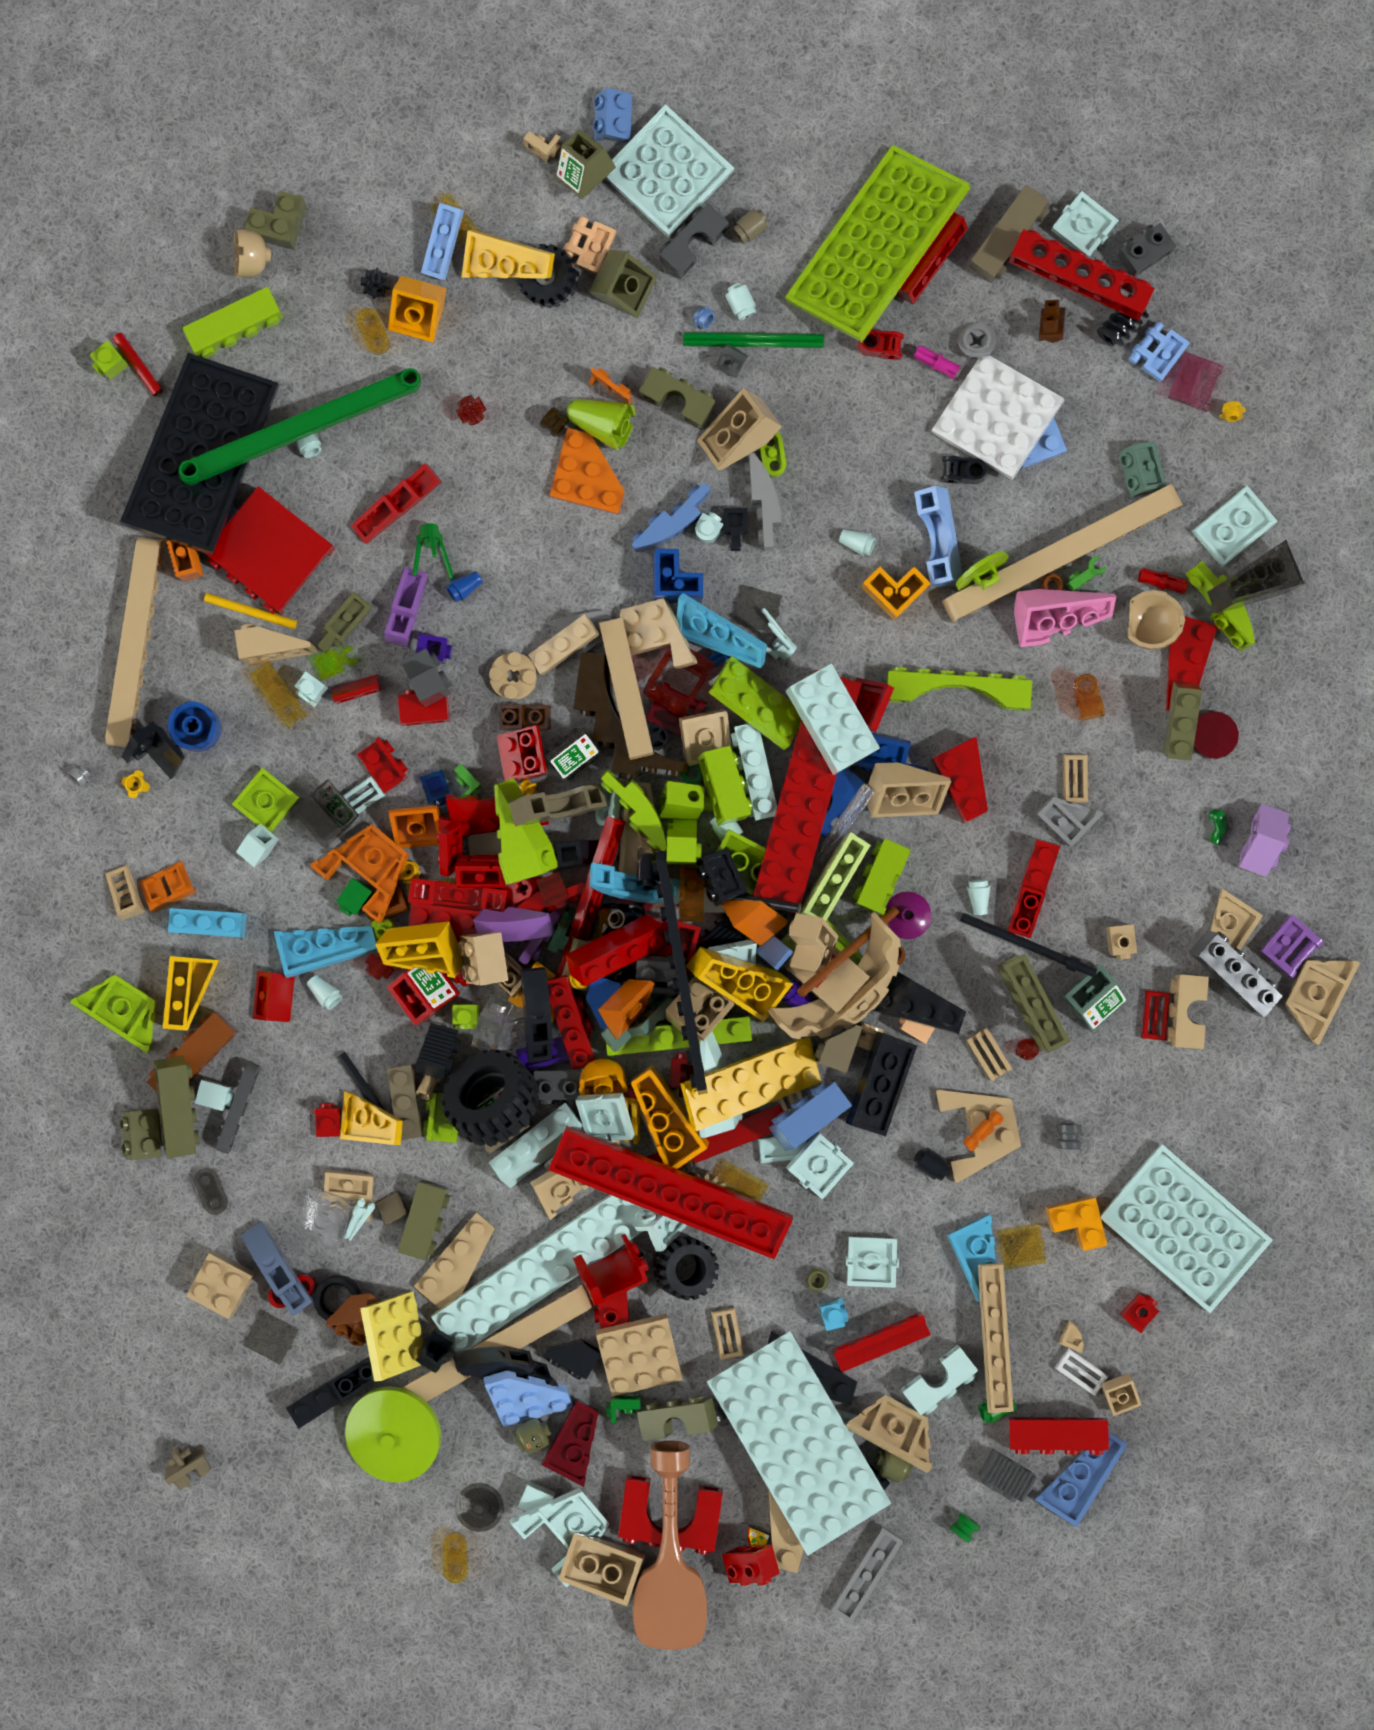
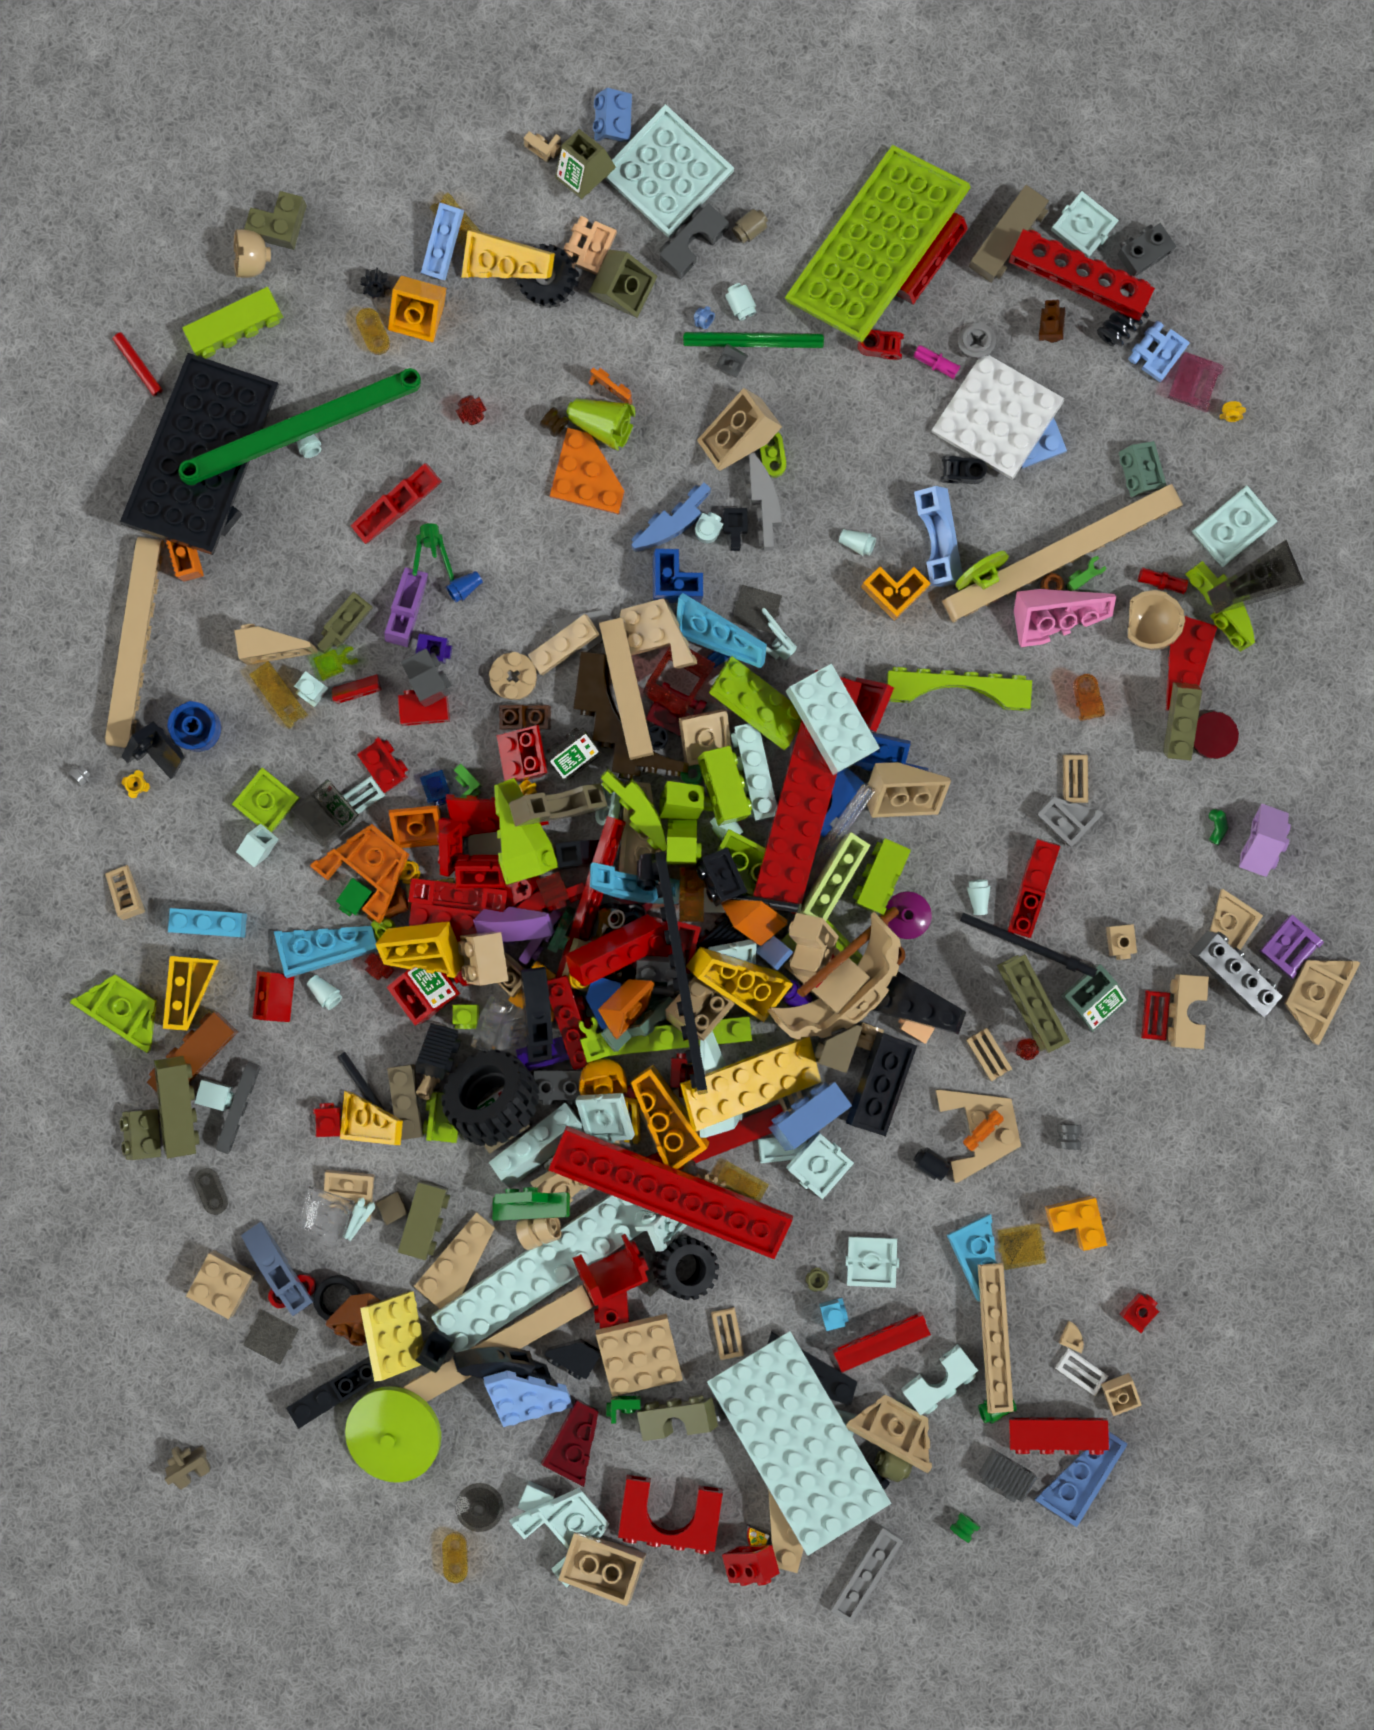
lime brick [90,340,129,380] -> none
orange piece [138,861,197,913] -> none
yellow bar [204,593,298,630] -> none
red panel [205,486,335,615] -> none
olive head [514,1418,552,1454] -> none
nougat piece [633,1440,707,1650] -> none
olive arch [639,367,716,430] -> none
red wedge [931,736,988,823] -> none
light aqua plate [1100,1144,1273,1313] -> none
none -> green bracket [492,1187,570,1221]
none -> tan wheel [516,1218,562,1250]
none -> lime plate [578,1017,610,1063]

